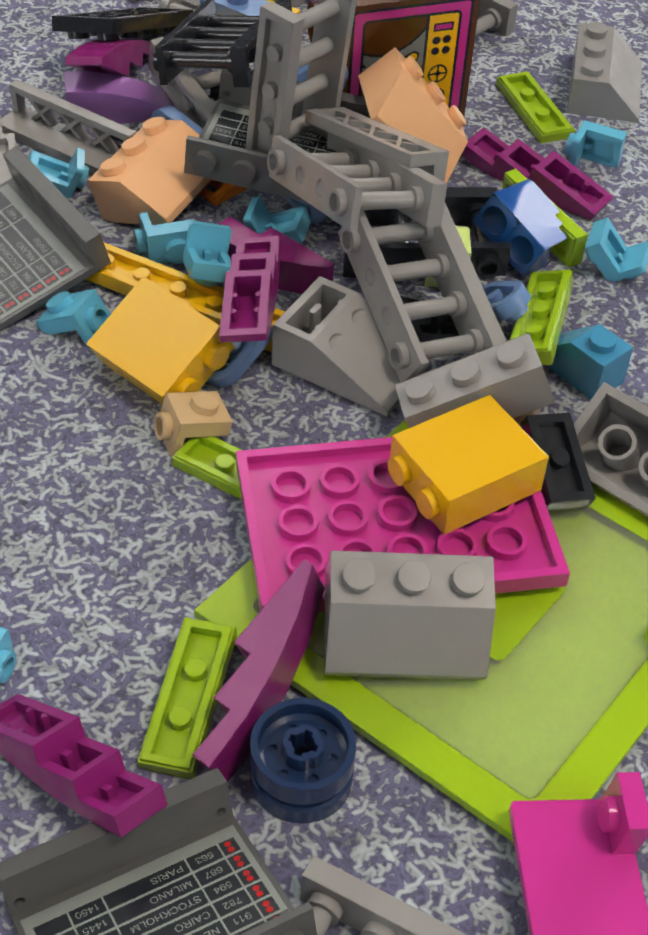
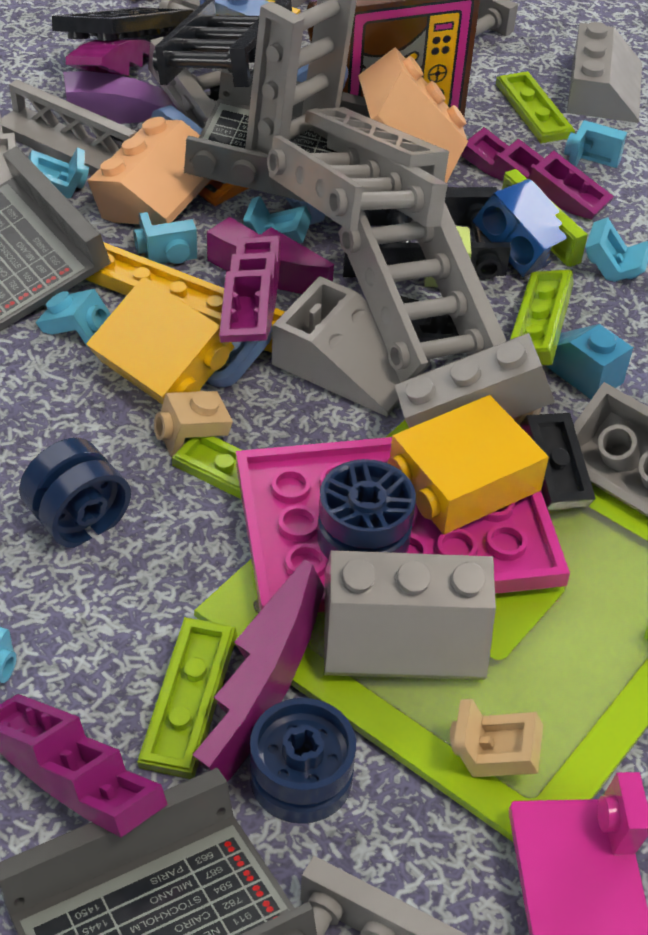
medium azure bracket [182,221,232,286] -> none
medium blue plate [483,280,531,323] -> none
none -> dark blue wheel [19,438,131,548]
none -> dark blue wheel [317,459,416,558]
none -> tan bracket [450,699,543,777]

